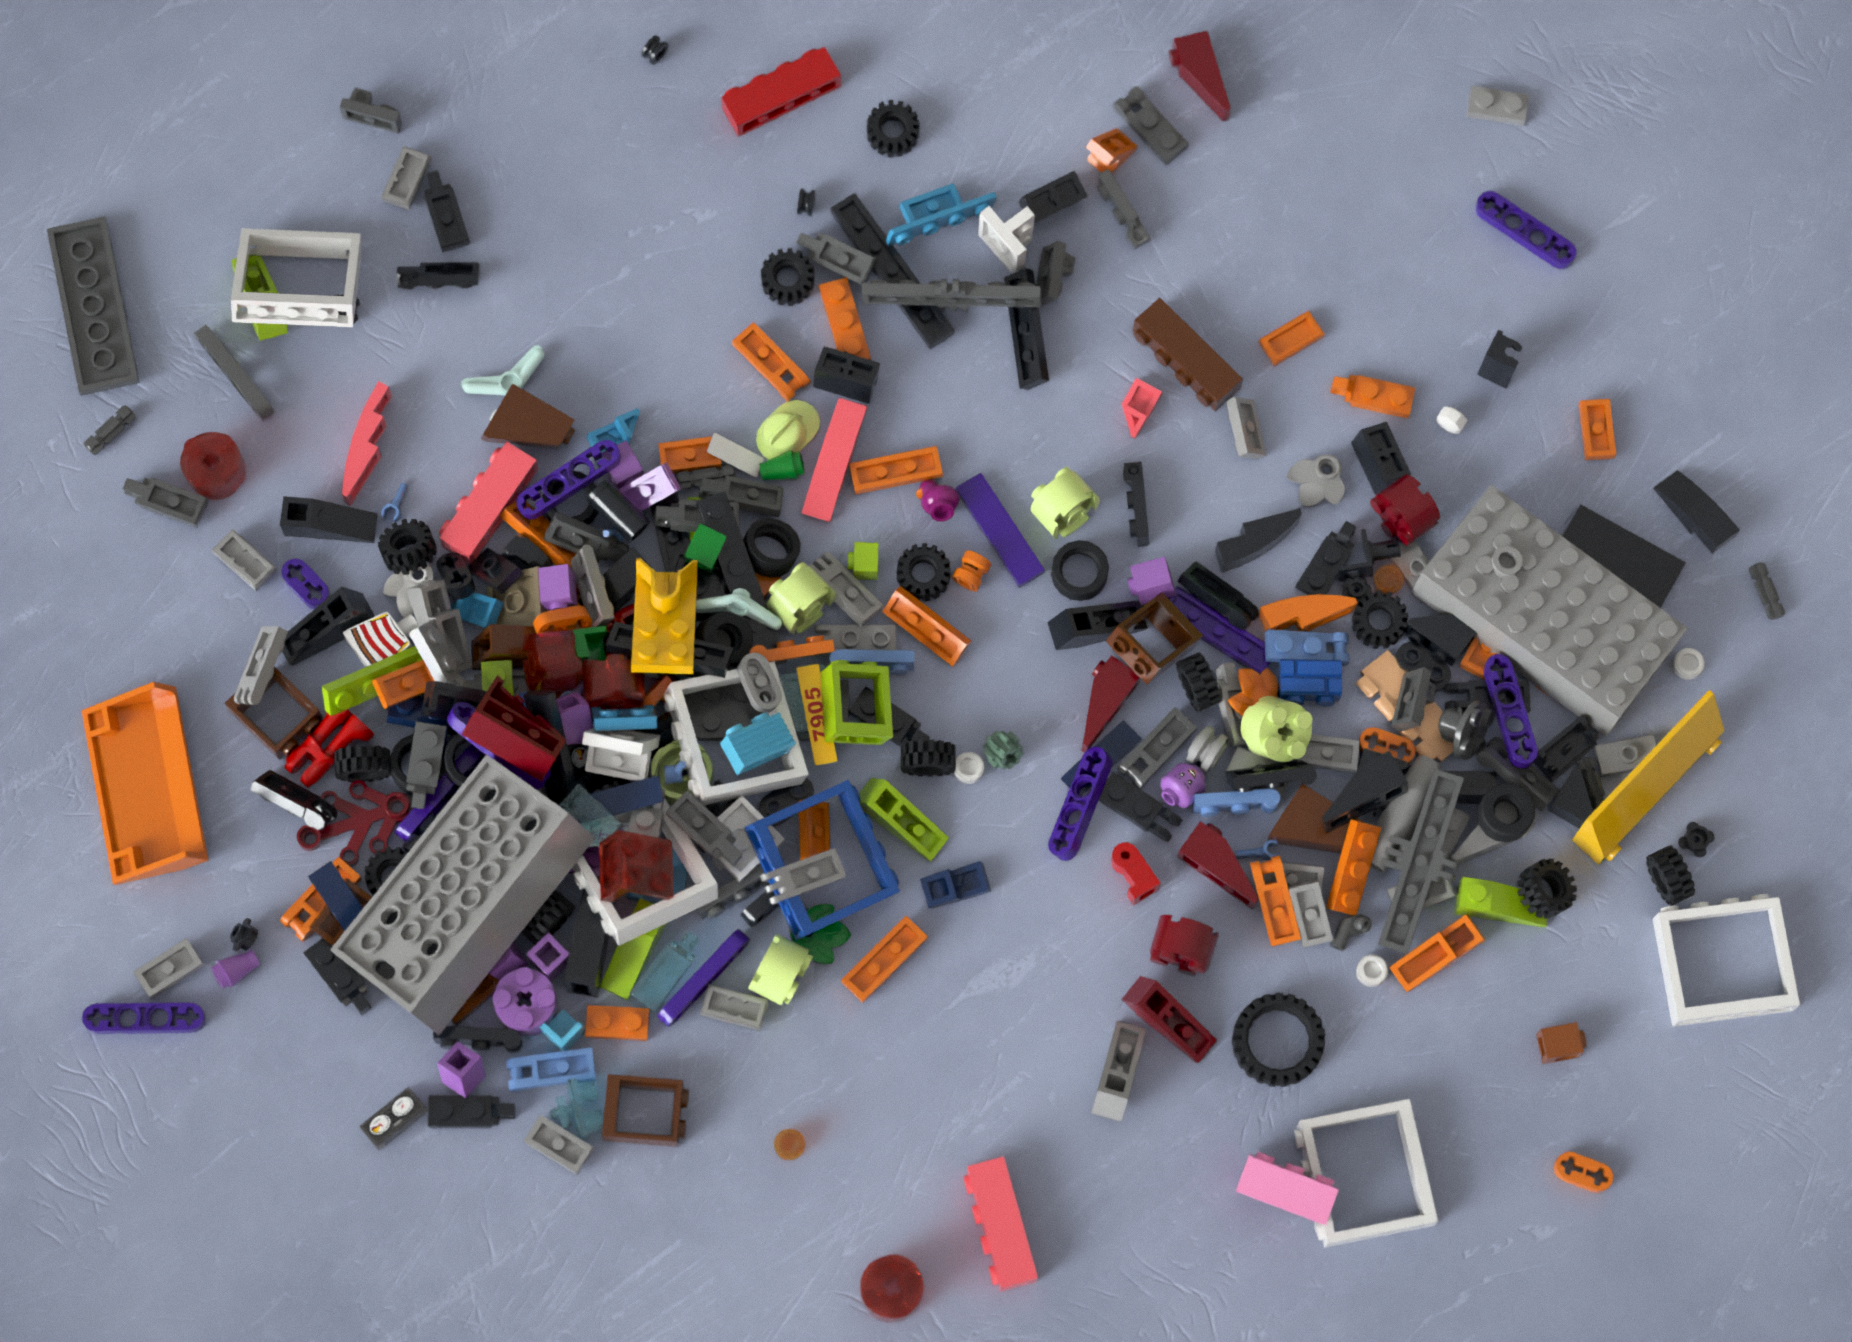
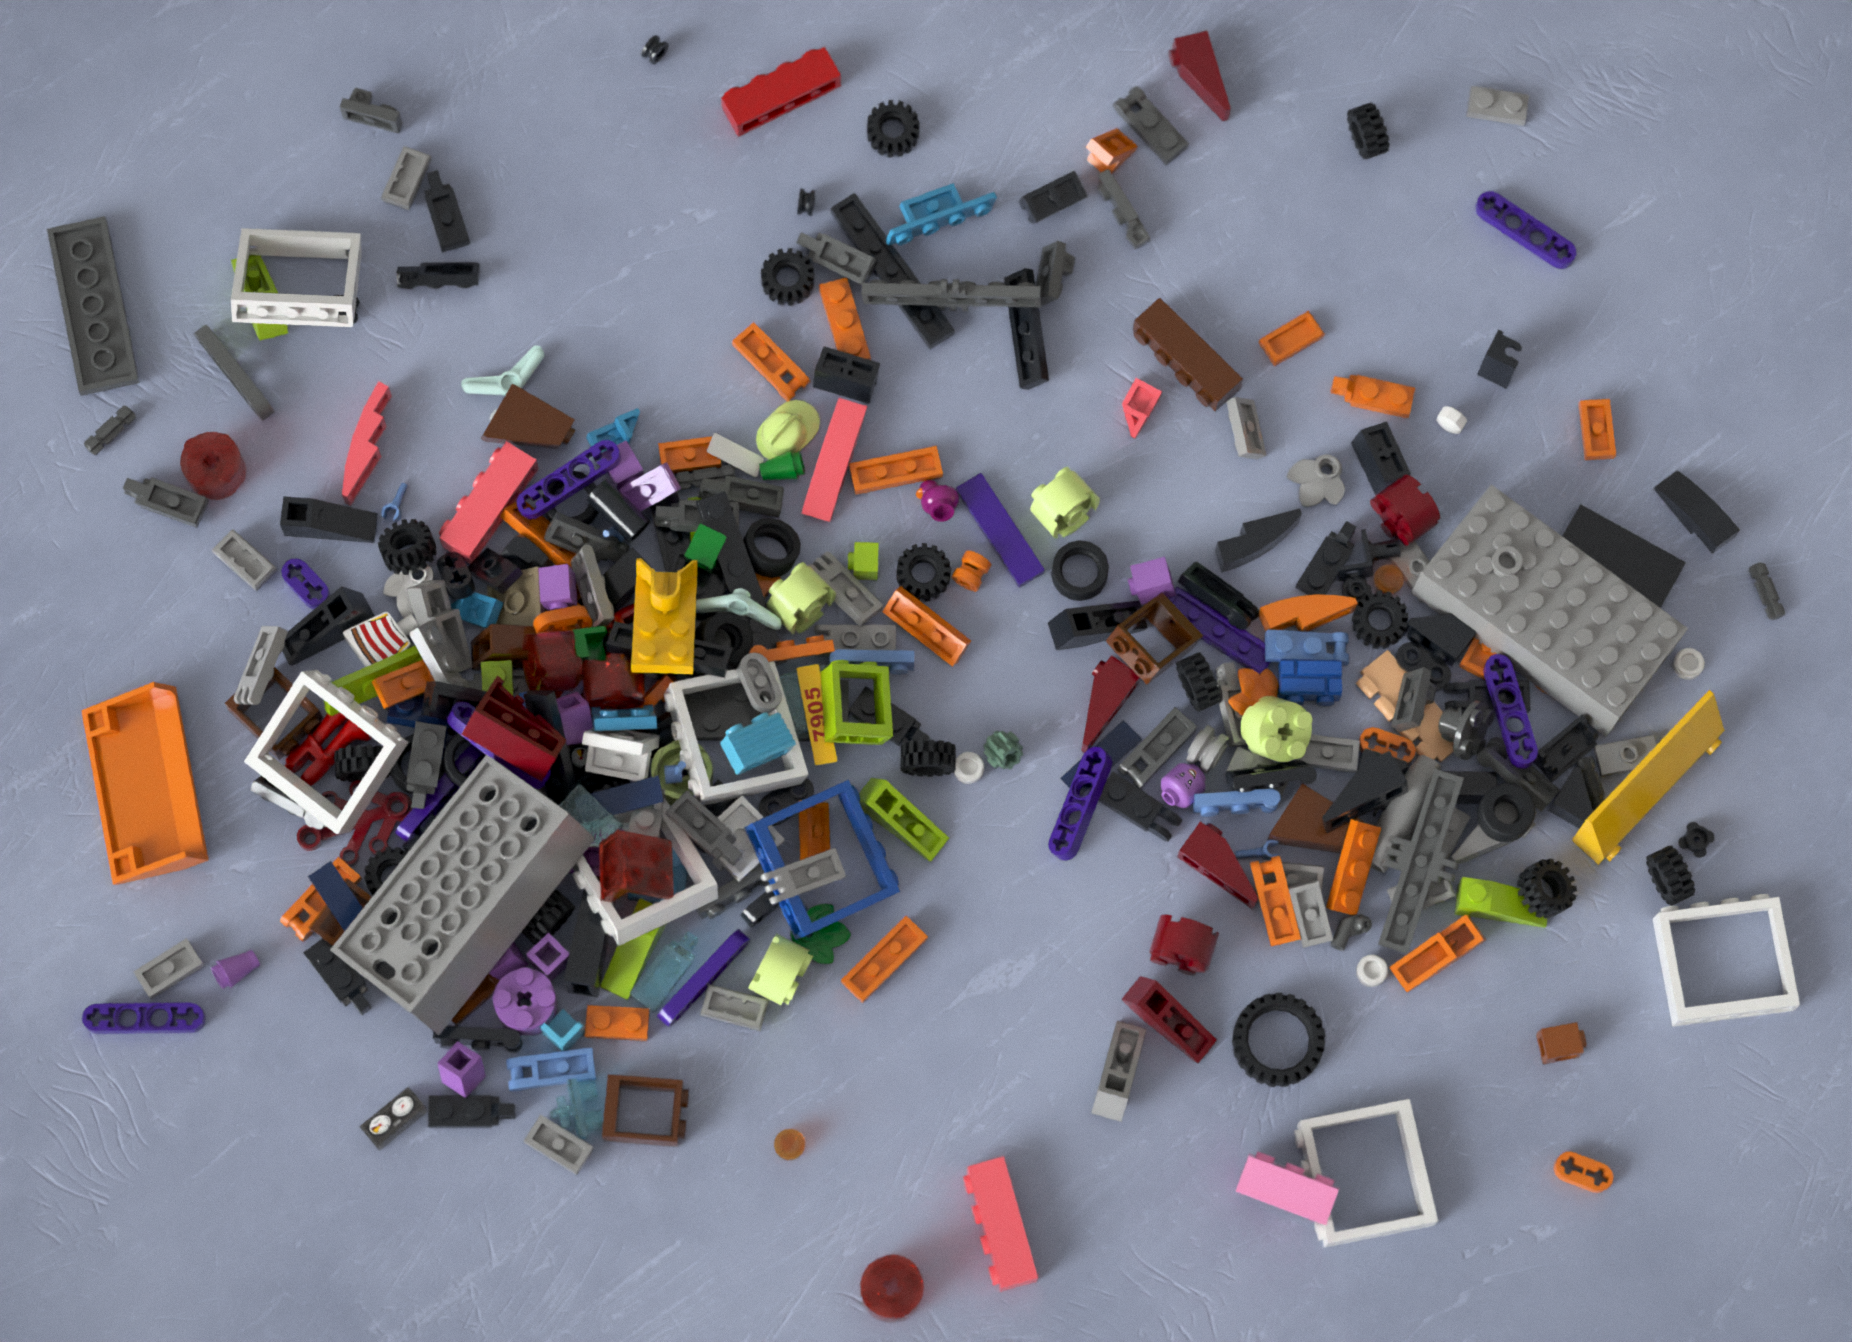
black plate [230,918,258,952] -> none
dark blue slope [920,861,991,908] -> none
white bracket [978,206,1035,274] -> none
red leg [1111,842,1160,906] -> none
black hinge [1123,462,1150,547] -> none
none -> white window [244,670,409,835]
none -> black tyre [1347,102,1390,160]

